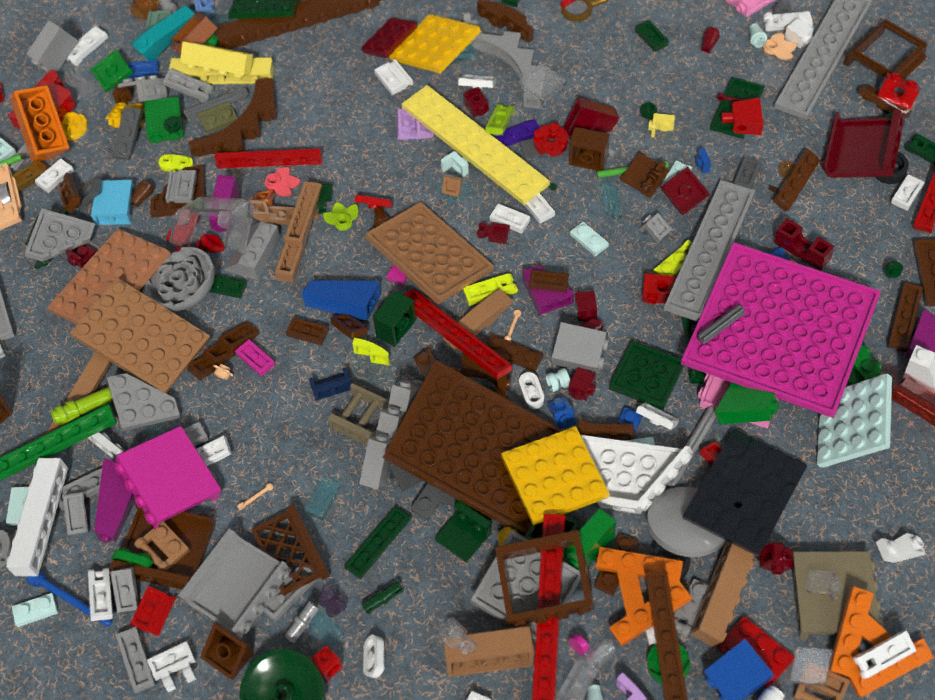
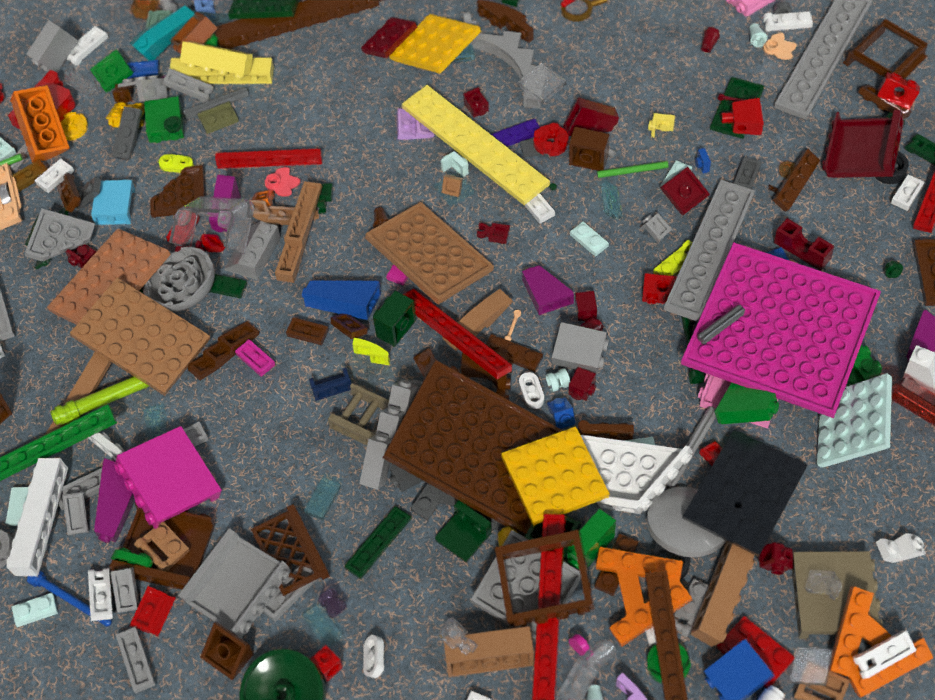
light grey plate [107,373,180,431] -> none
reddish brown cone [131,180,154,207] -> none
white plate [147,641,196,692] -> none
light grey plate [165,170,197,203] -> none
reddish brown arch [189,78,277,157] -> none
white plate [196,435,232,466] -> none
light nougat plate [213,364,233,380] -> none
light nougat hinge [237,483,273,511] -> none
light grey pin [284,601,320,643] -> none
lime plate [323,202,359,231] -> none
red plate [354,195,394,209] -> none
dark green pin [361,580,403,614] -> none
white plate [374,59,413,95] -> none
white plate [458,75,497,89] -> none
neon yellow plate [463,274,518,306] -> none
lime plate [485,104,515,135] -> none
white plate [490,204,530,234] -> none
reddish brown tile [529,270,569,293] -> none
dark green plate [609,341,684,410] -> none
blue plate [617,407,643,433] -> none
reddish brown hinge [620,152,670,198] -> none
dark green plate [635,20,669,52] -> none
white plate [636,402,679,430] -> none
dark green plate [640,102,658,119] -> none
white brick [785,18,814,48] -> none
reddish brown plate [888,282,923,352] -> none

